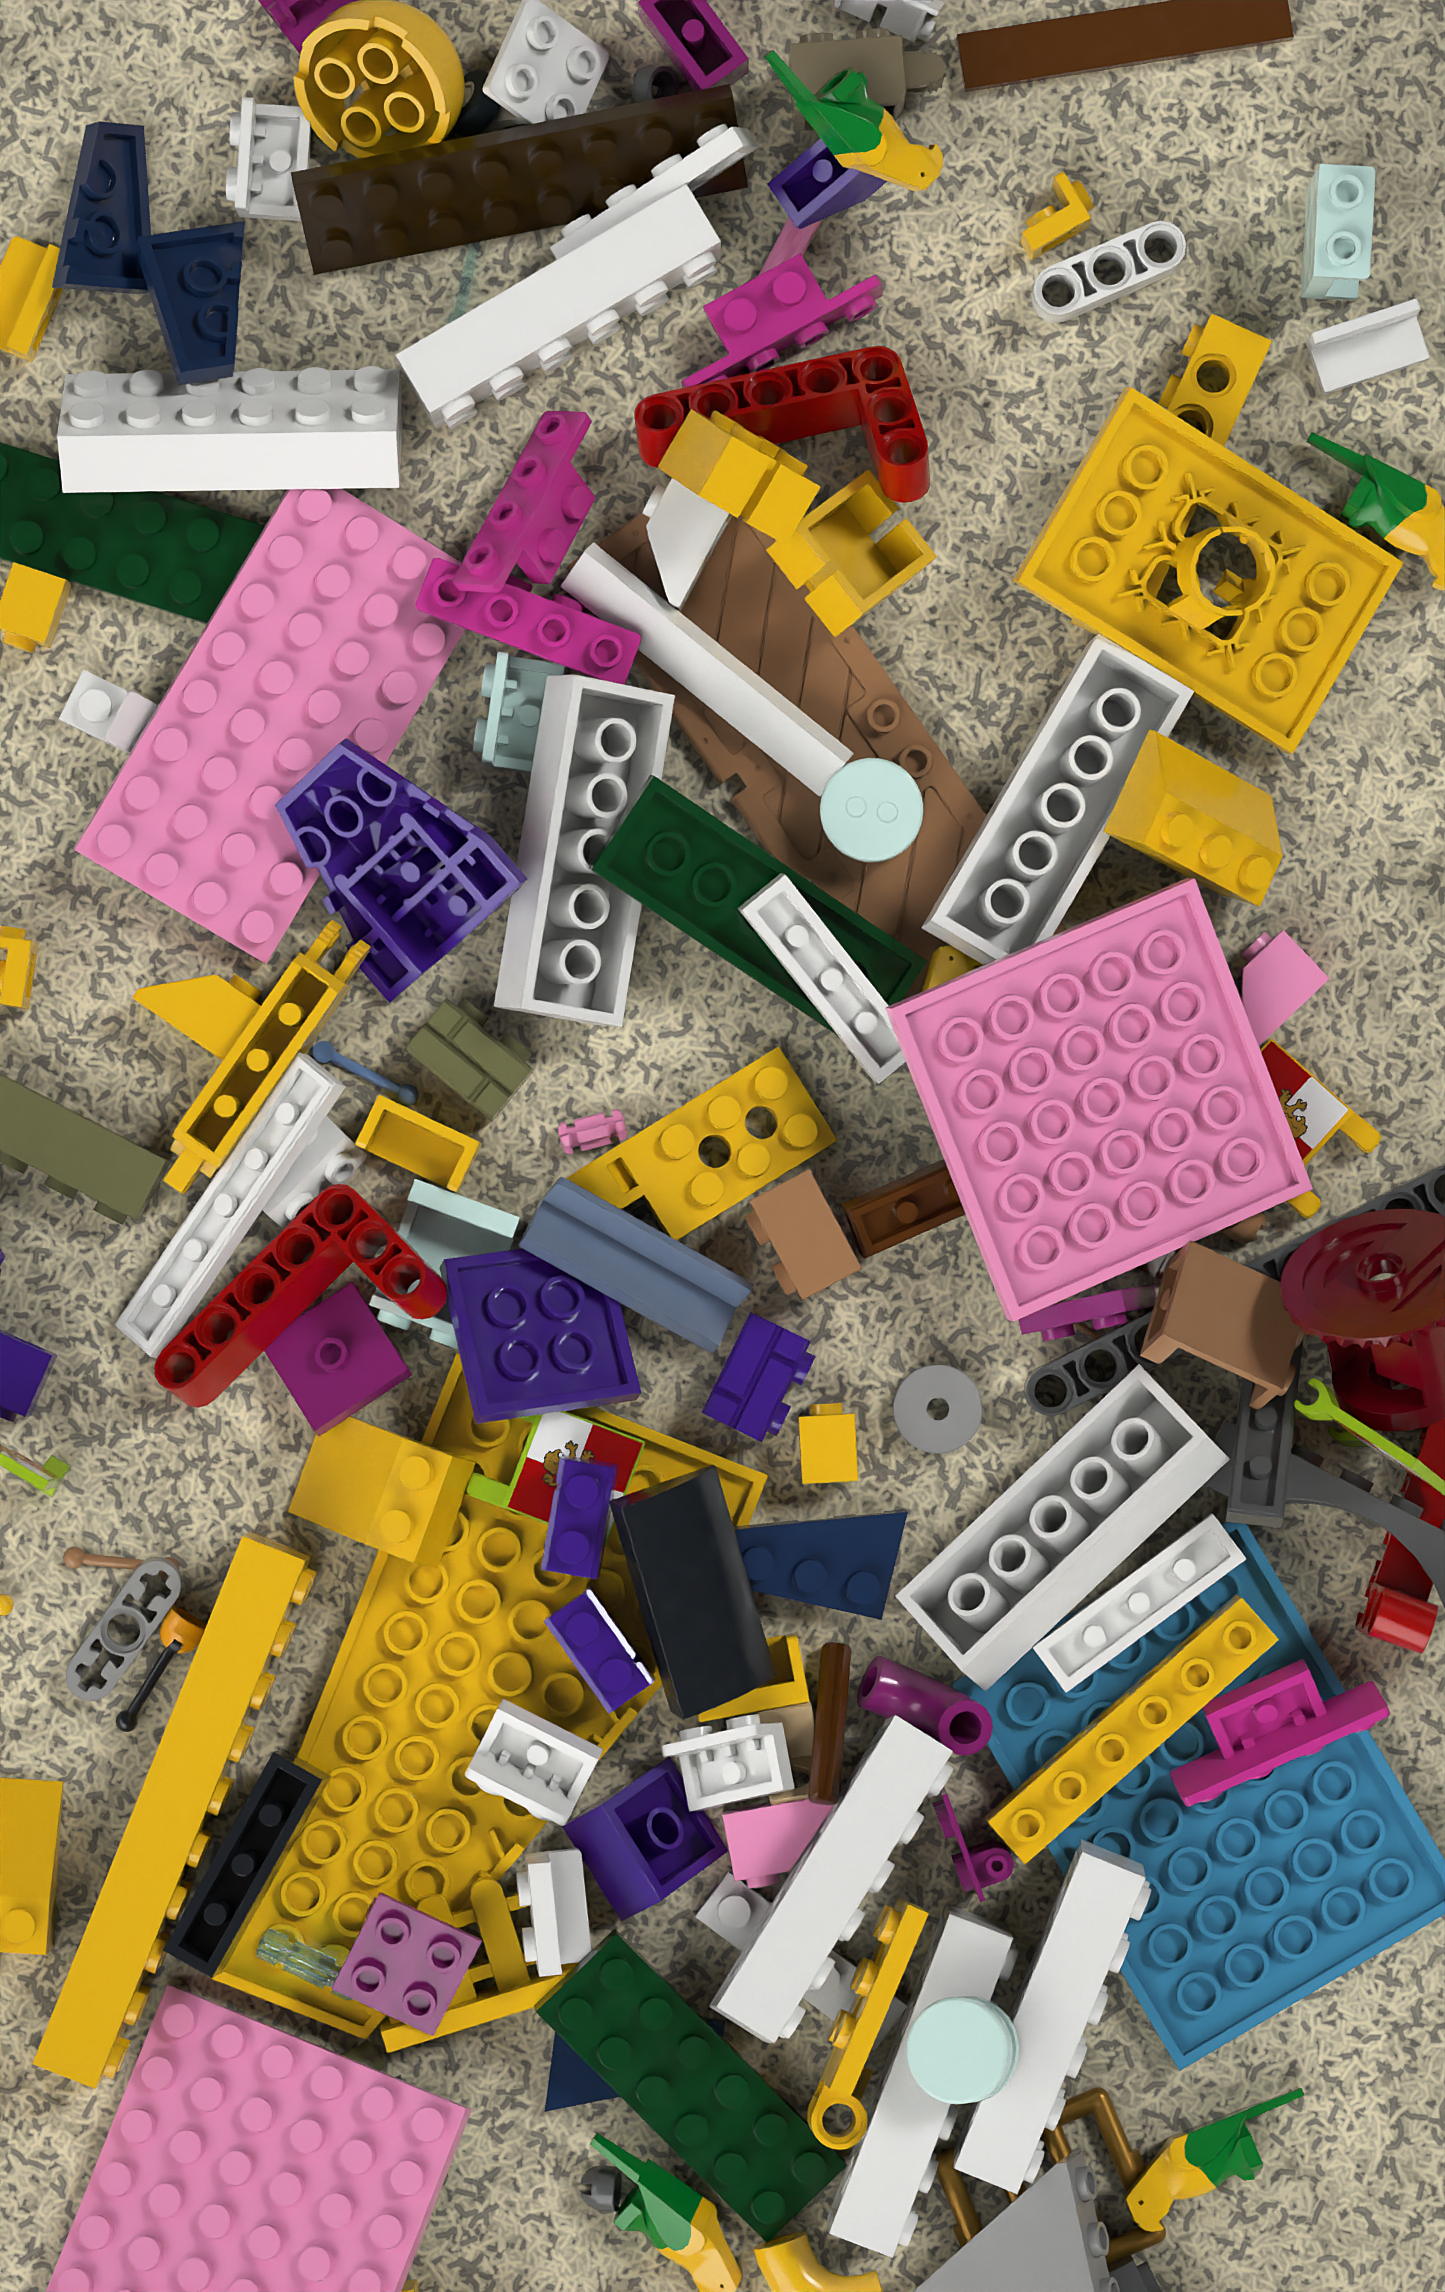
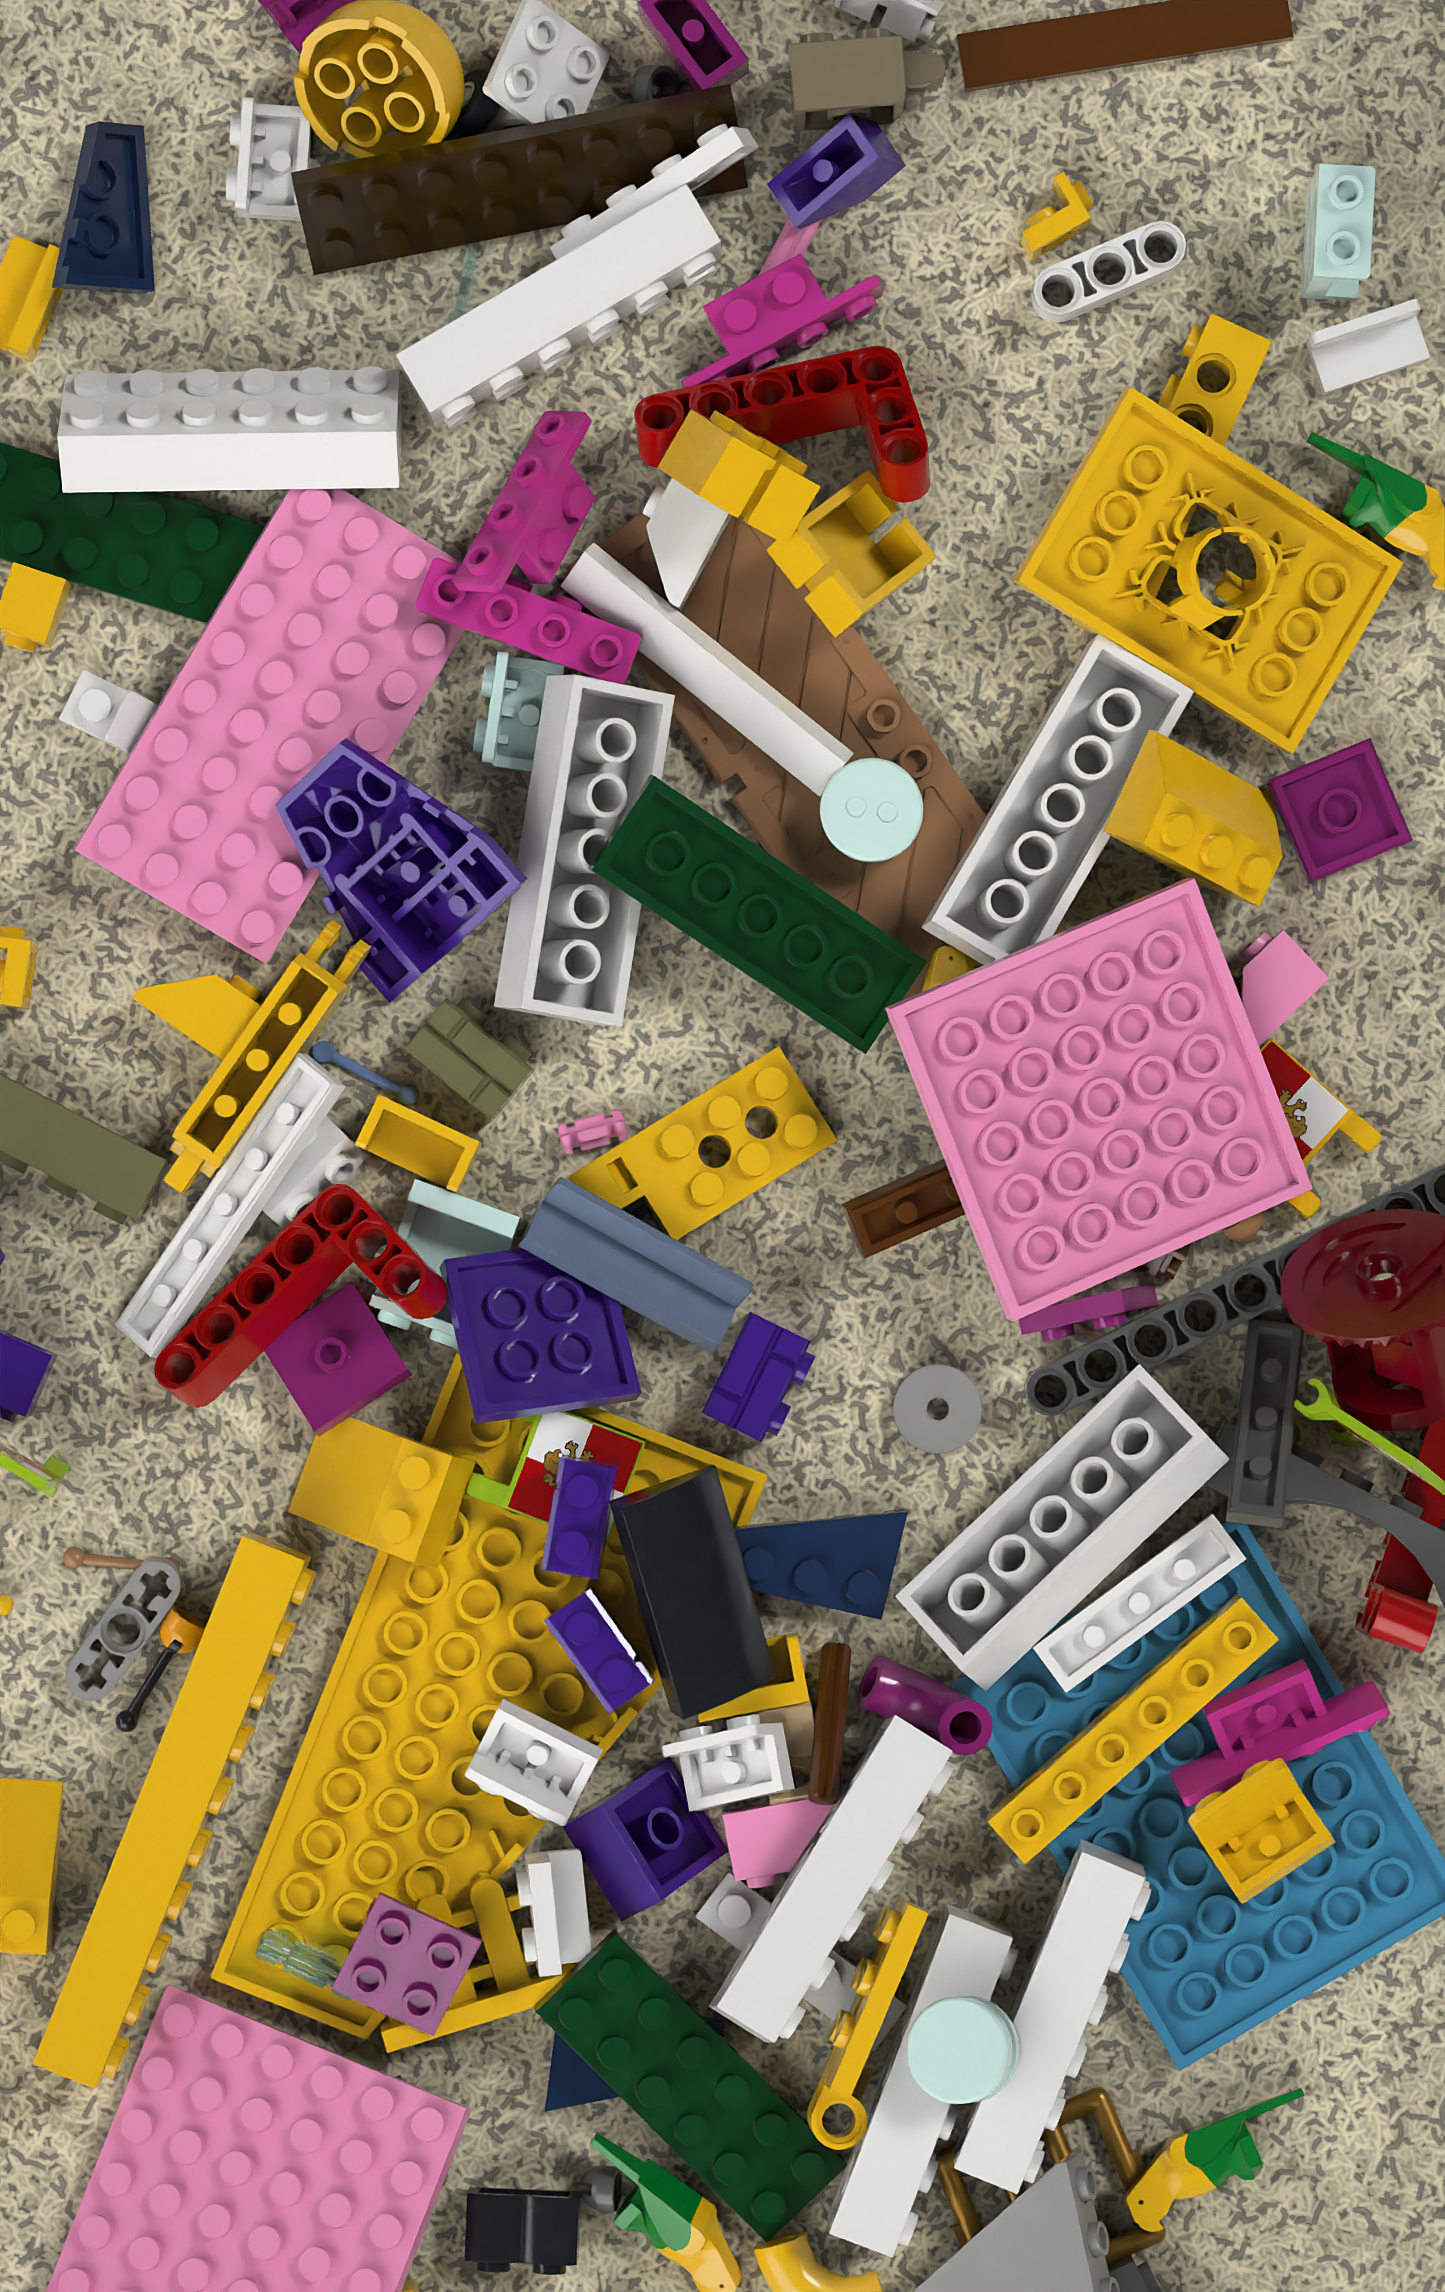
dark blue wing [136,221,245,385] -> none
black brick [163,1749,331,1978] -> none
white plate [738,873,906,1084] -> none
medium nougat brick [745,1169,862,1300] -> none
animal [764,50,943,192] -> none
yellow brick [798,1403,858,1484] -> none
magenta hinge [932,1787,1014,1902] -> none
medium nougat panel [1140,1240,1306,1410] -> none
none -> black brick [464,2187,581,2275]
none -> yellow bracket [1188,1758,1335,1904]
none -> magenta plate [1266,738,1413,884]

